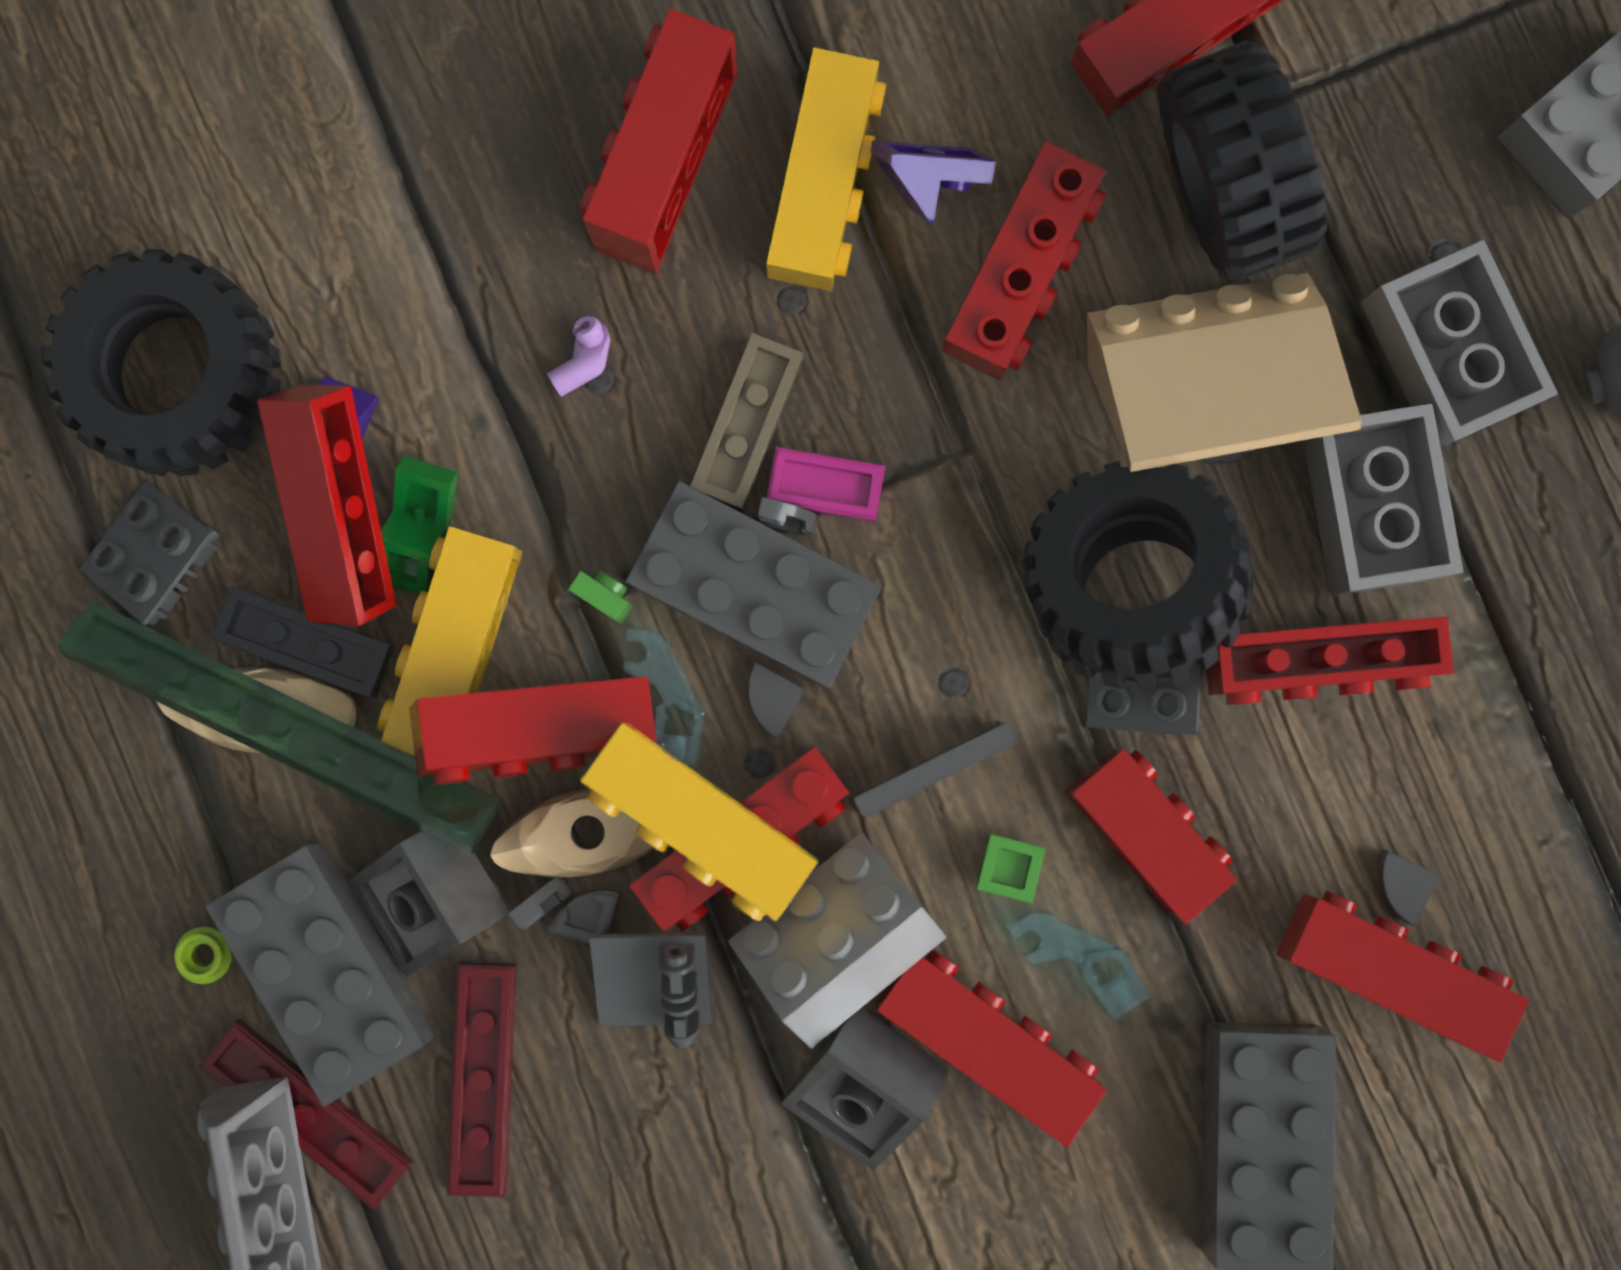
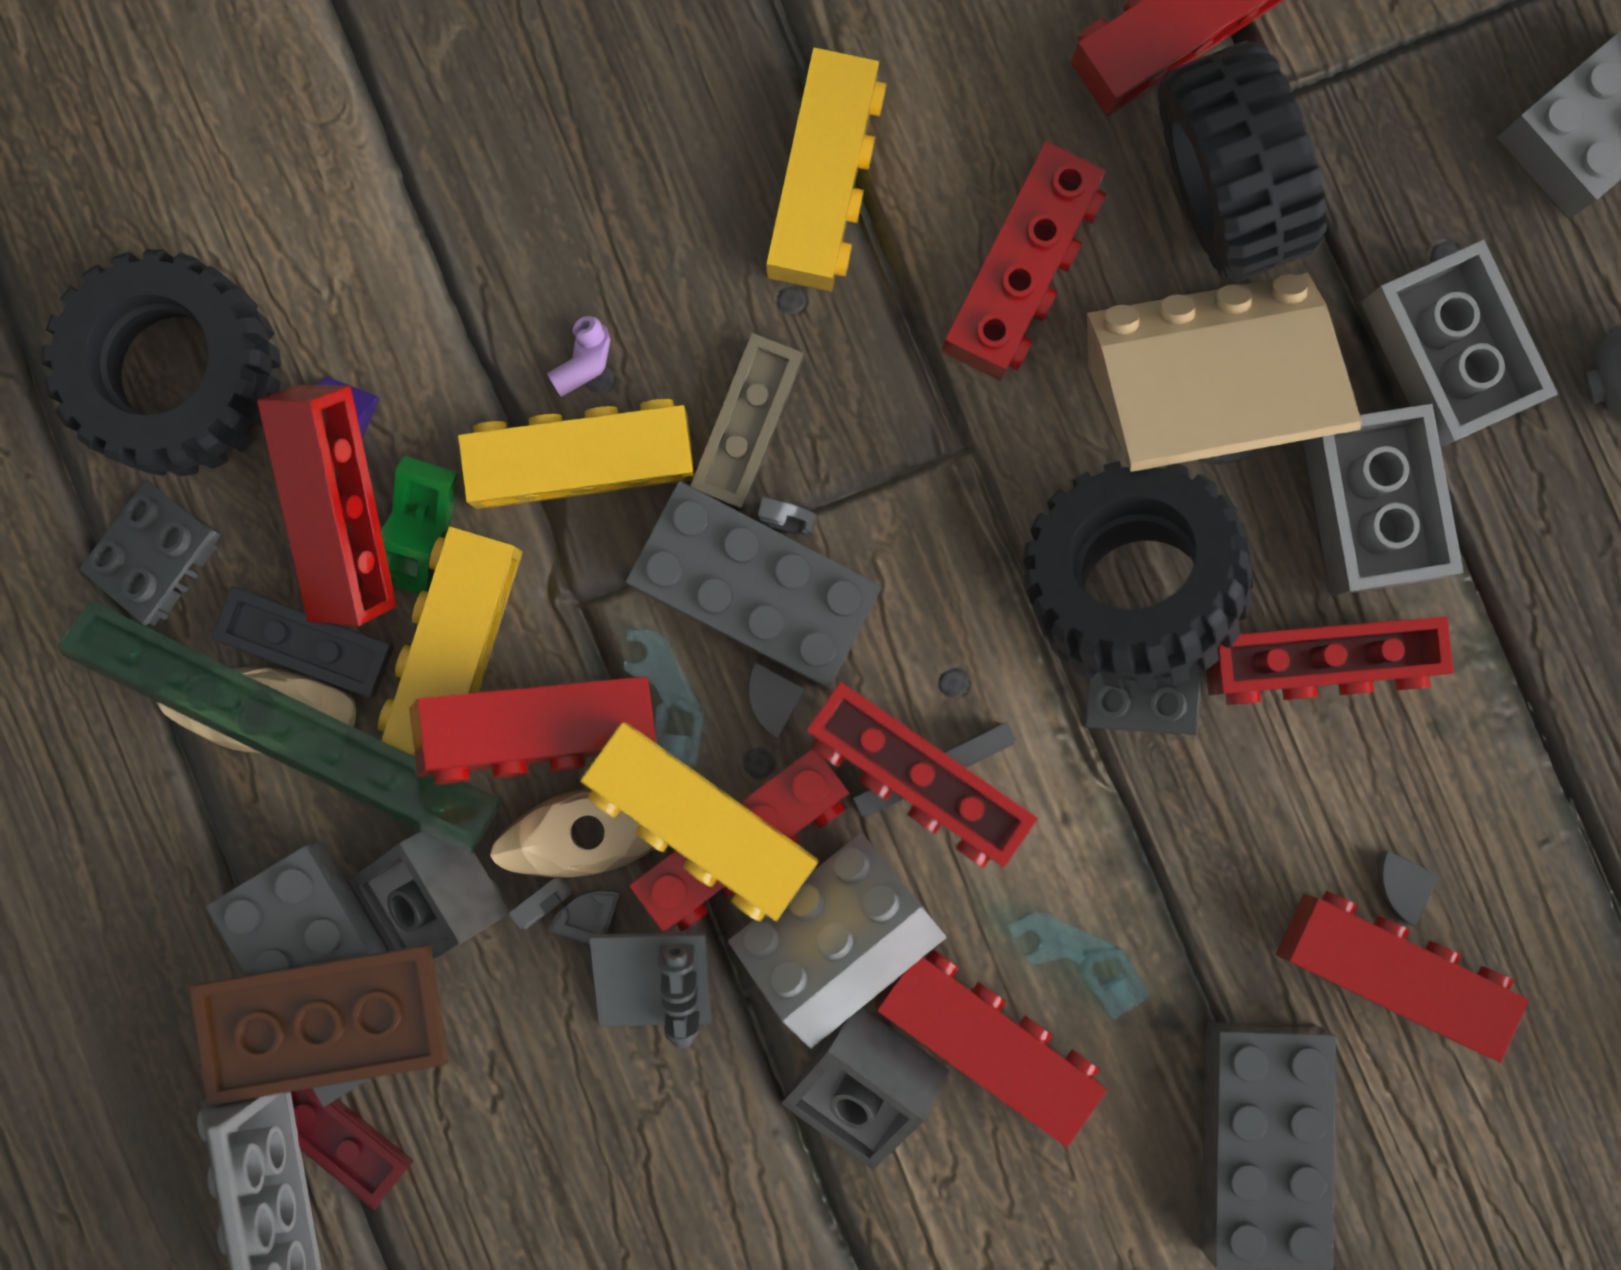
lime plate [174,926,234,984] -> none
dark red tile [447,962,517,1197] -> none
bright green plate [568,570,633,624] -> none
red brick [579,8,738,275] -> none
dark pink tile [767,447,885,523] -> none
slope [871,140,996,224] -> none
bright green plate [975,833,1046,903] -> none
red brick [1065,749,1238,925] -> none
none -> reddish brown plate [189,944,449,1106]
none -> yellow brick [458,399,695,509]
none -> red brick [806,682,1038,868]

